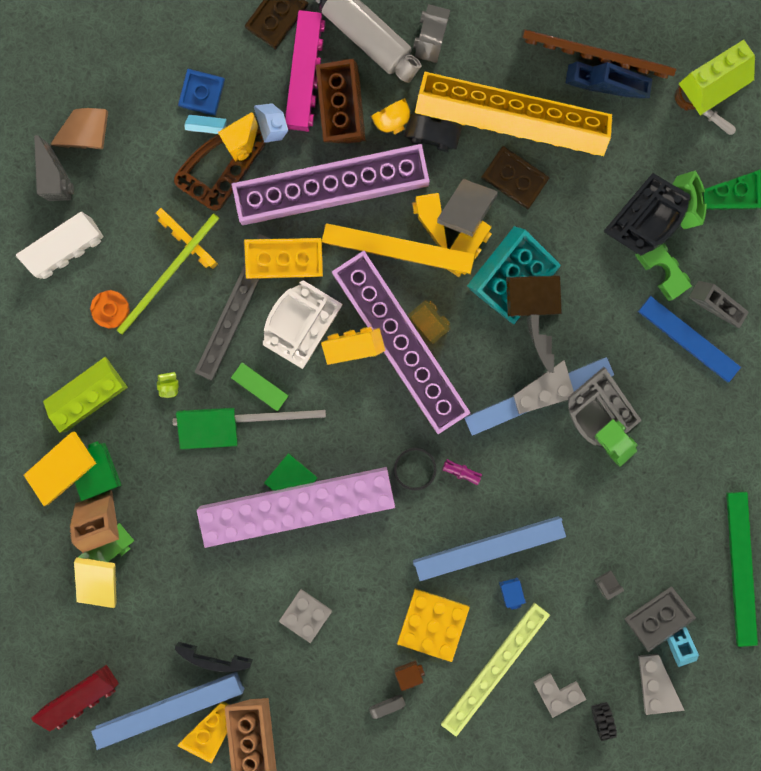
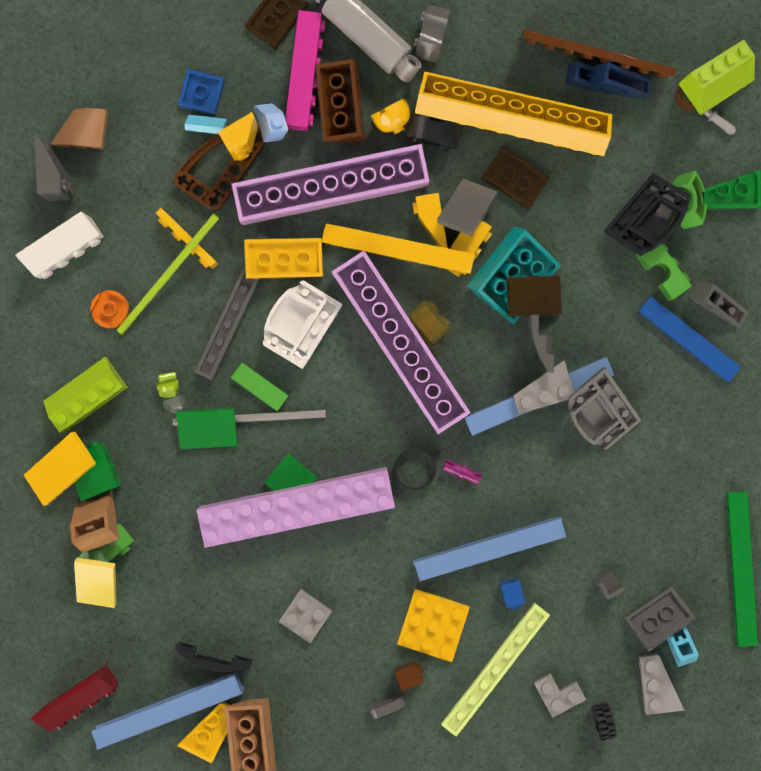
yellow brick [321,326,385,365] -> none
bright green brick [595,419,638,467] -> none
none -> clear plate [163,395,188,413]

